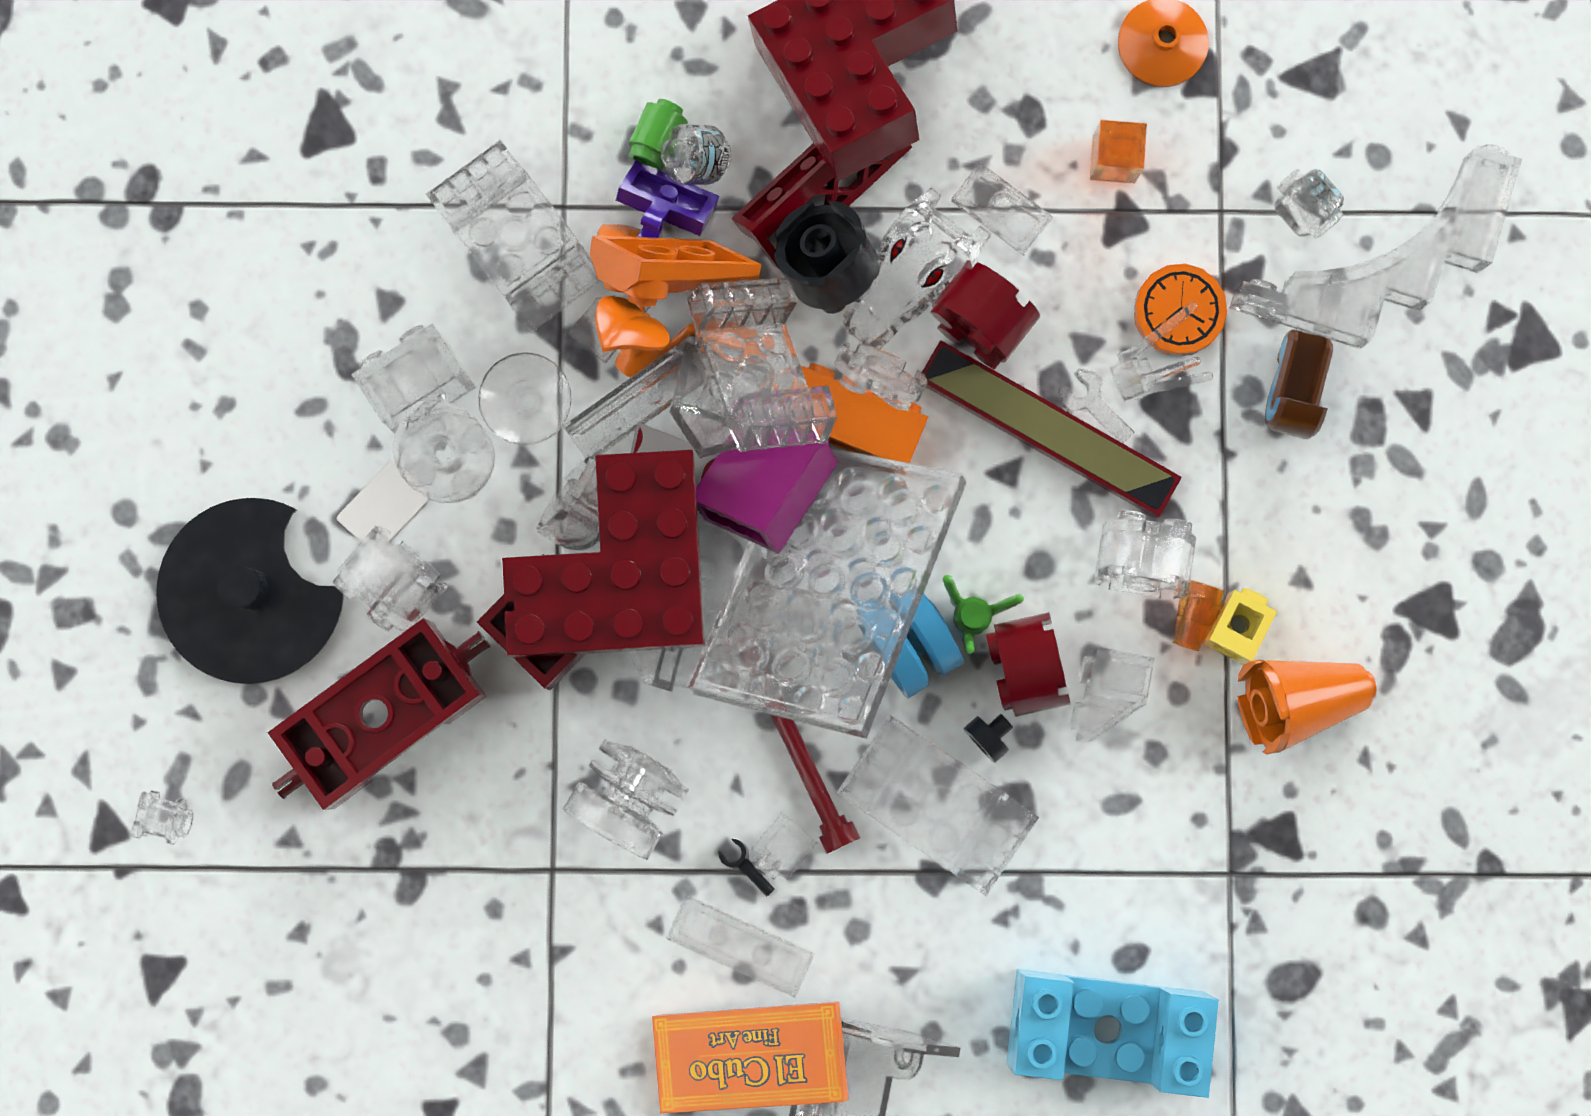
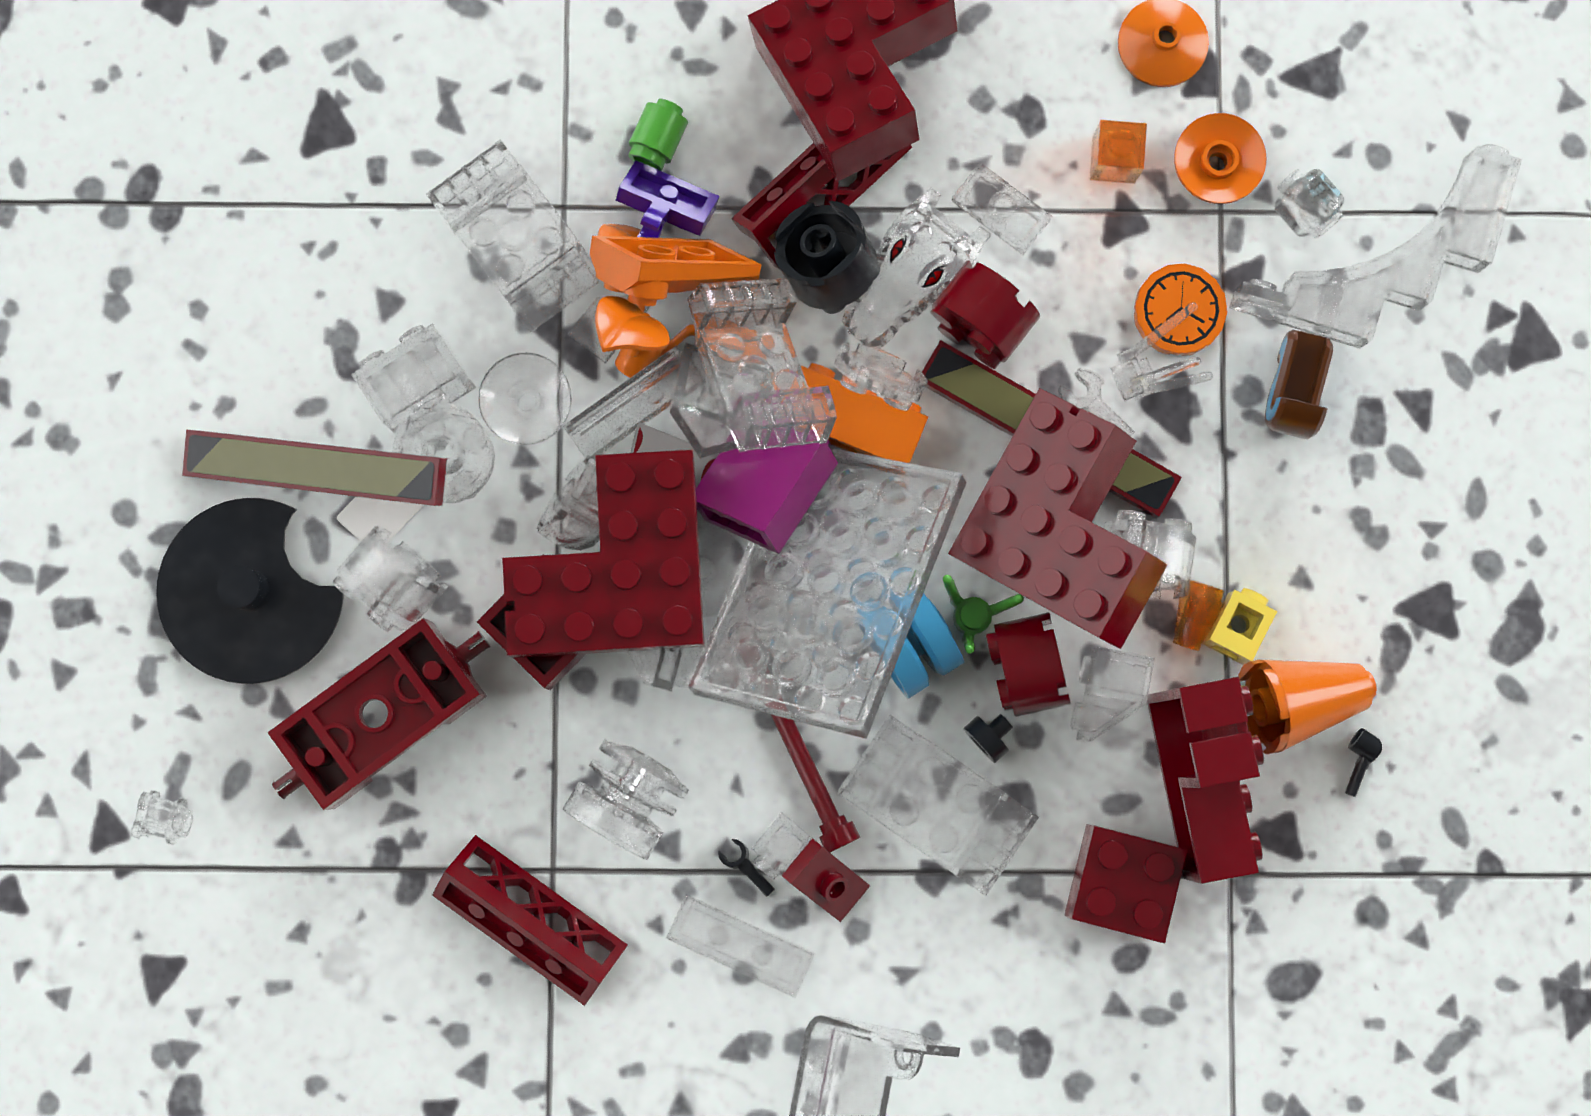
orange tile [652,1001,849,1114] -> none
clear head [661,124,732,185] -> none
medium azure plate [1006,969,1219,1098] -> none
none -> olive tile [182,429,447,506]
none -> dark red fence [432,835,628,1006]
none -> dark red plate [782,838,870,922]
none -> dark red piece [948,388,1168,649]
none -> dark red brick [1064,824,1187,944]
none -> dark red piece [1146,677,1264,884]
none -> orange dish [1174,113,1267,204]
none -> black hand [1345,728,1382,797]

